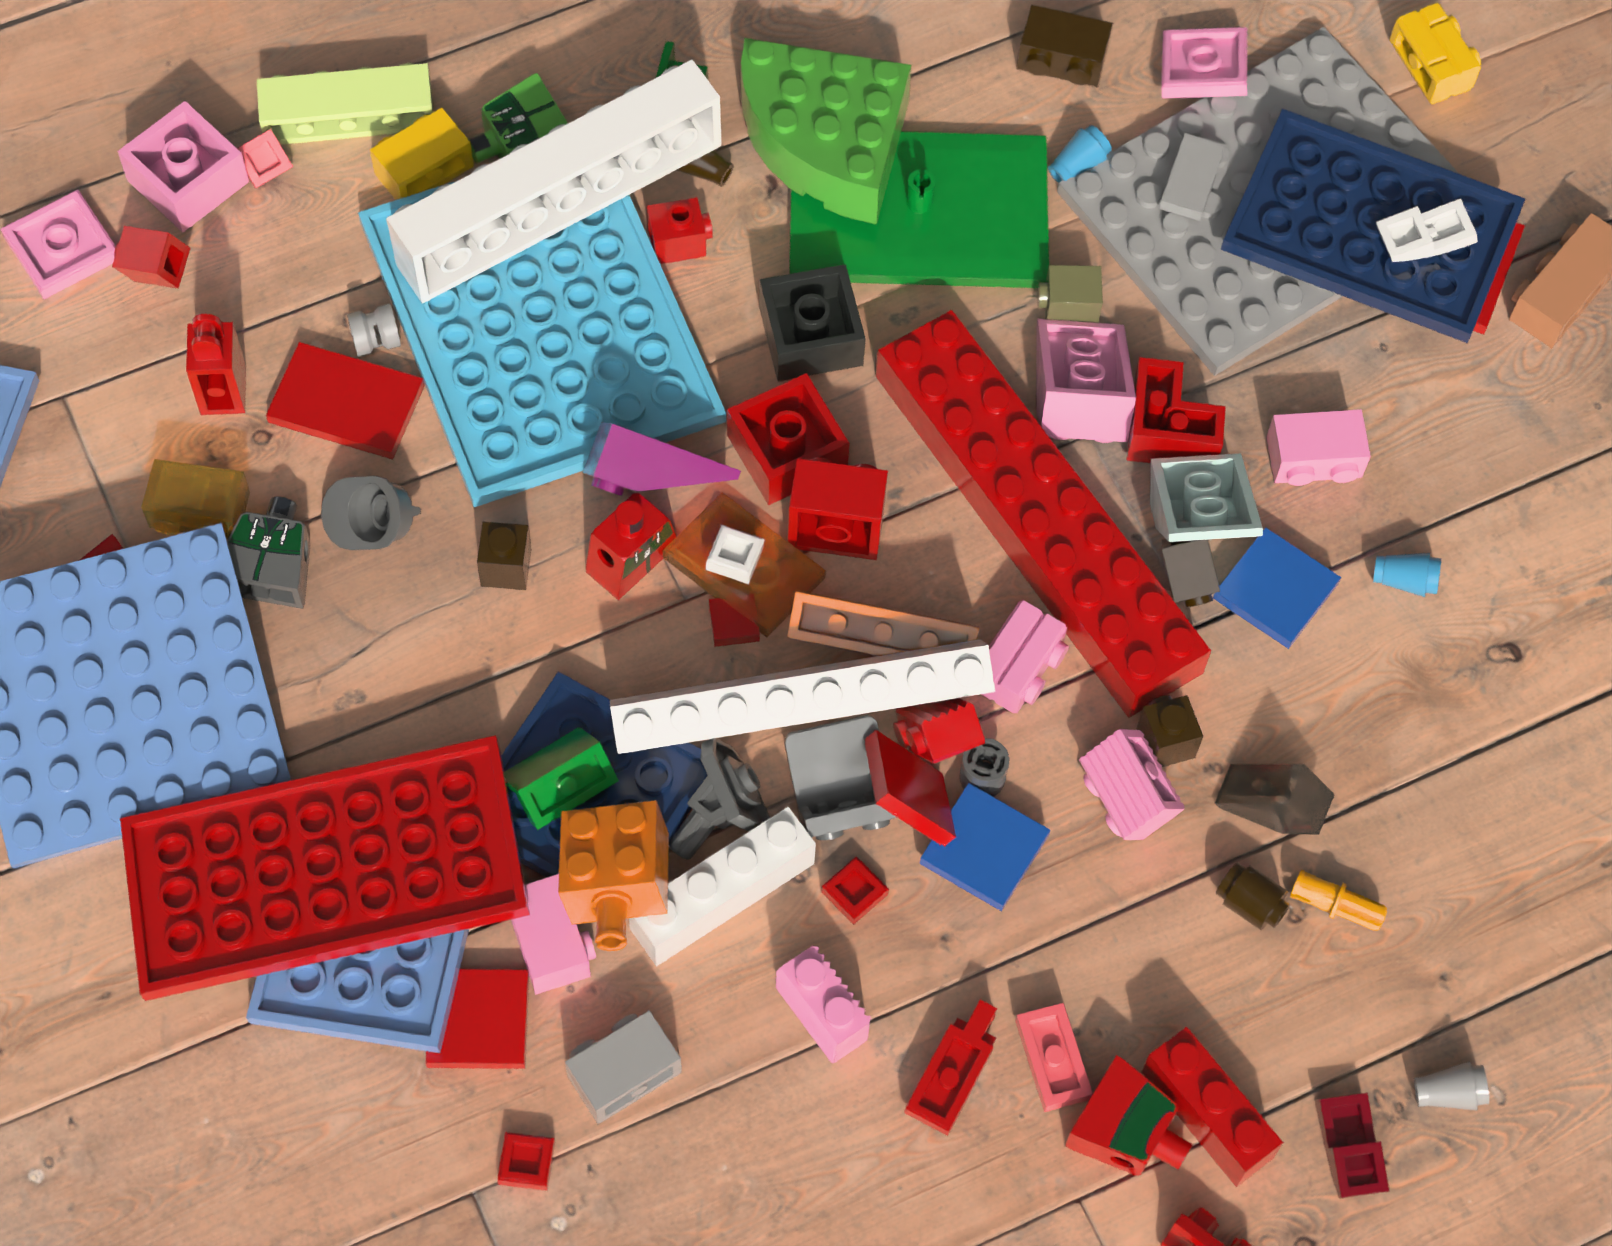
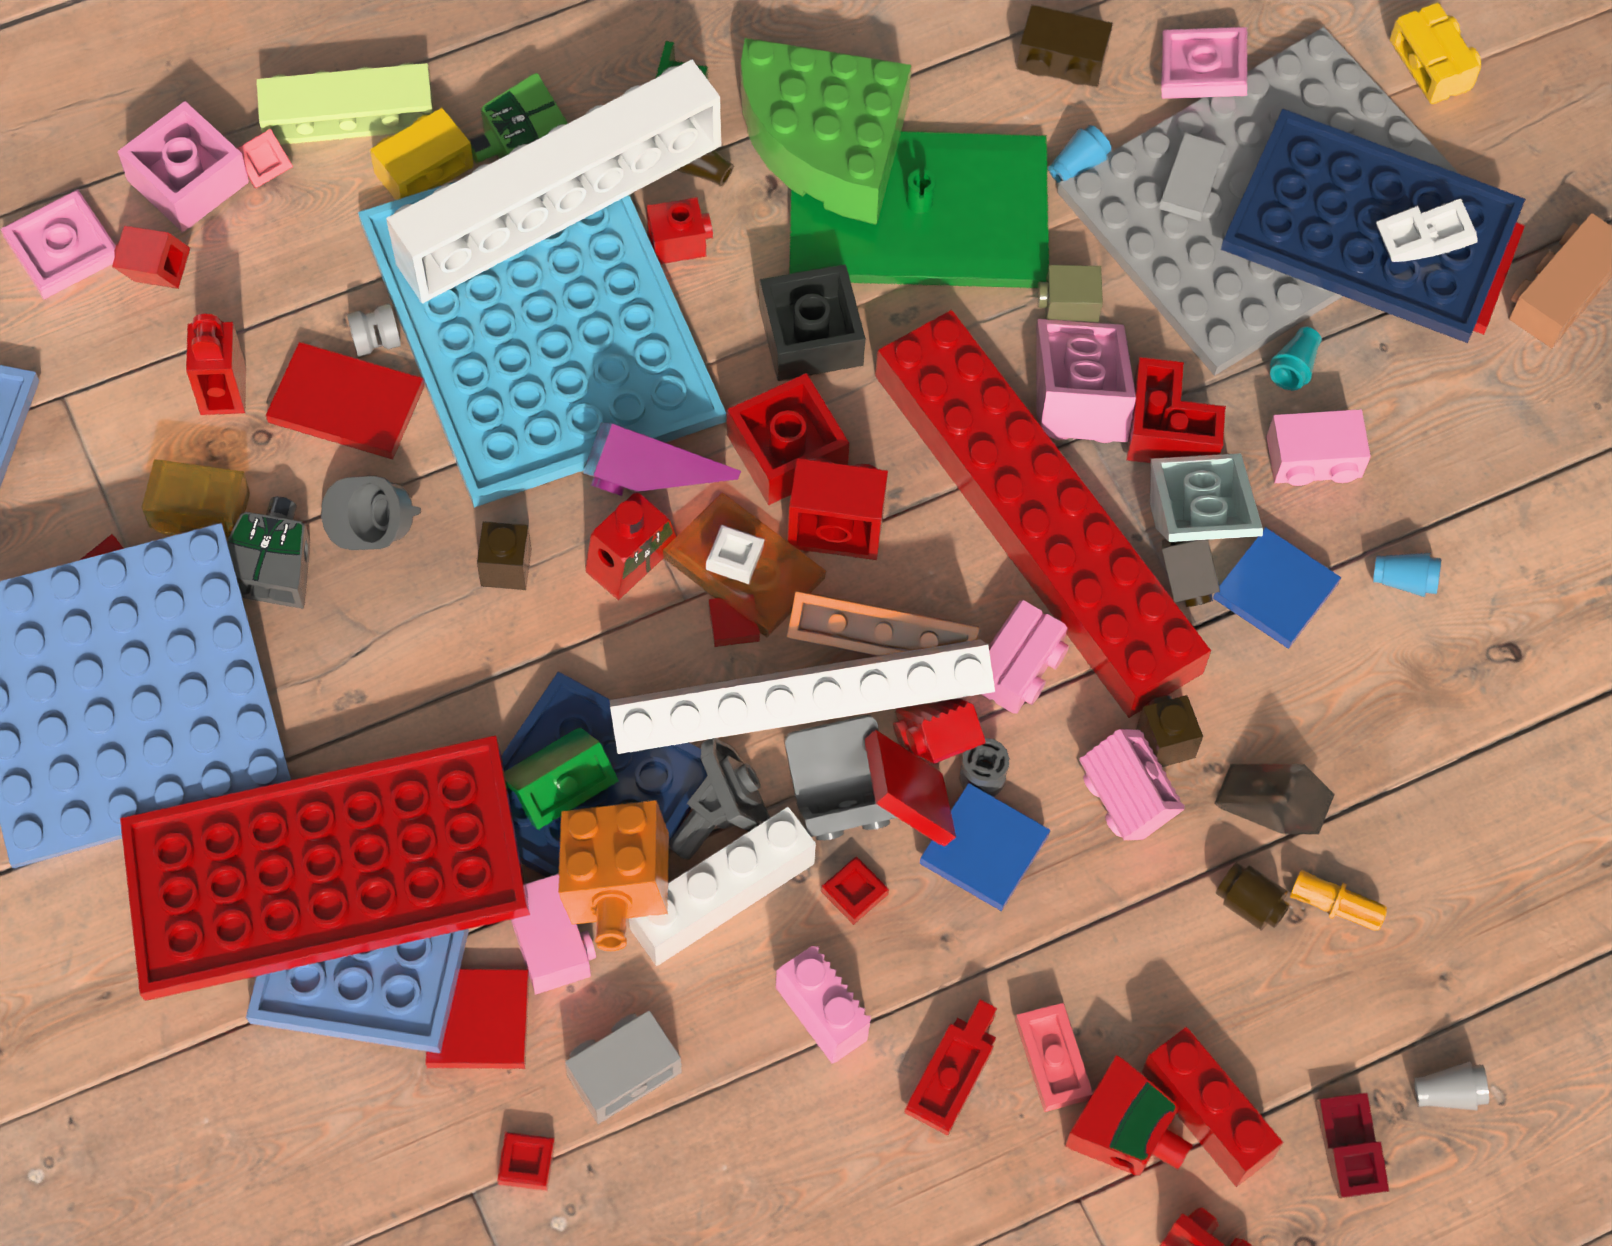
none -> teal cone [1270,327,1322,391]

